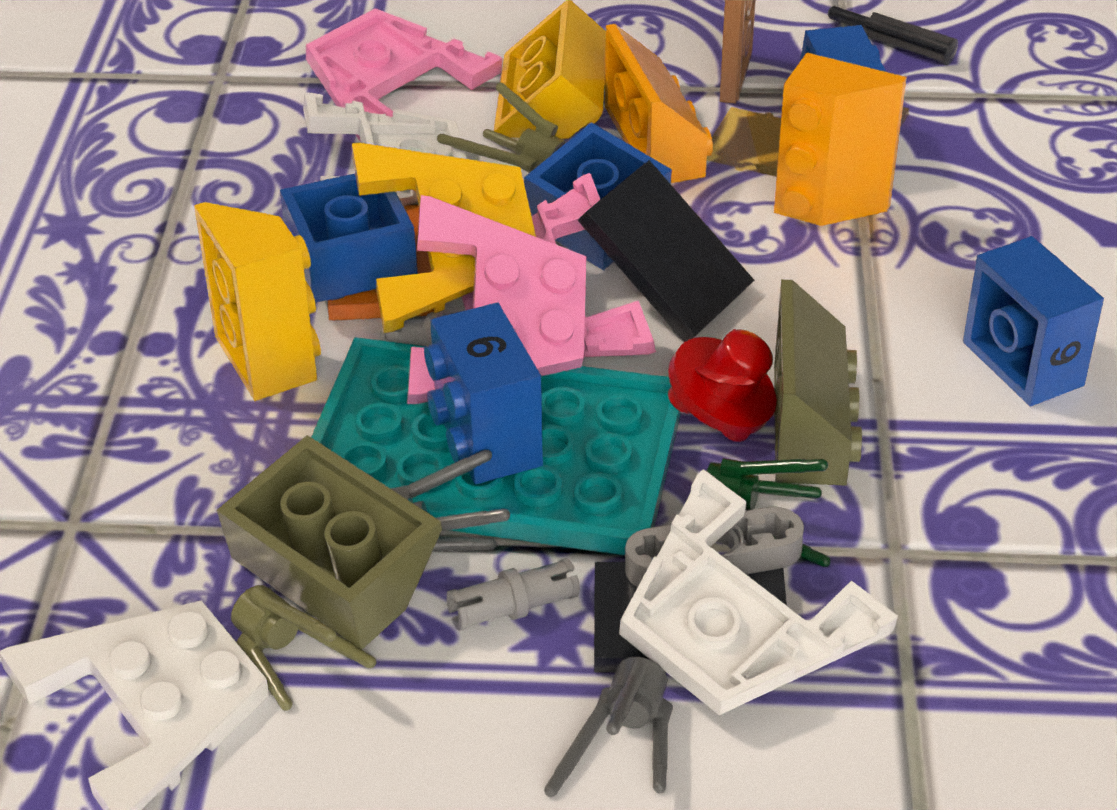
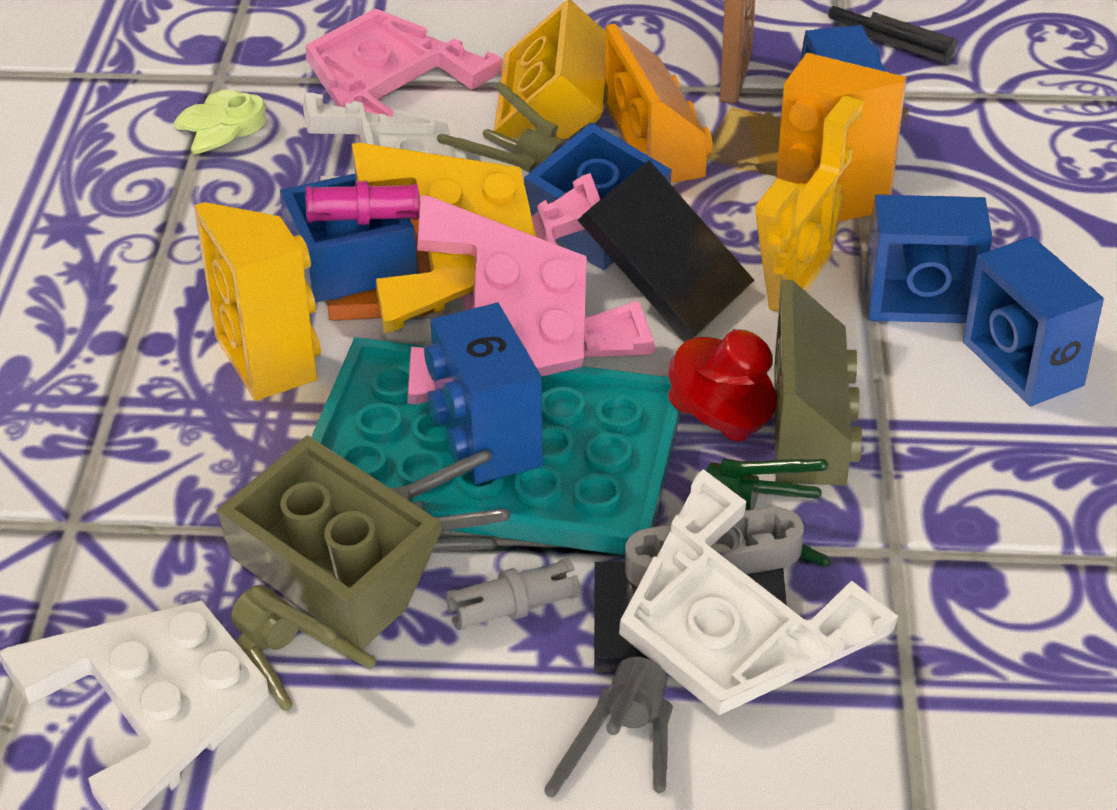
none -> yellowish green plate [173,90,266,155]
none -> dark pink pin [305,181,419,225]
none -> yellow wing [755,95,864,312]
none -> blue brick [865,194,993,323]

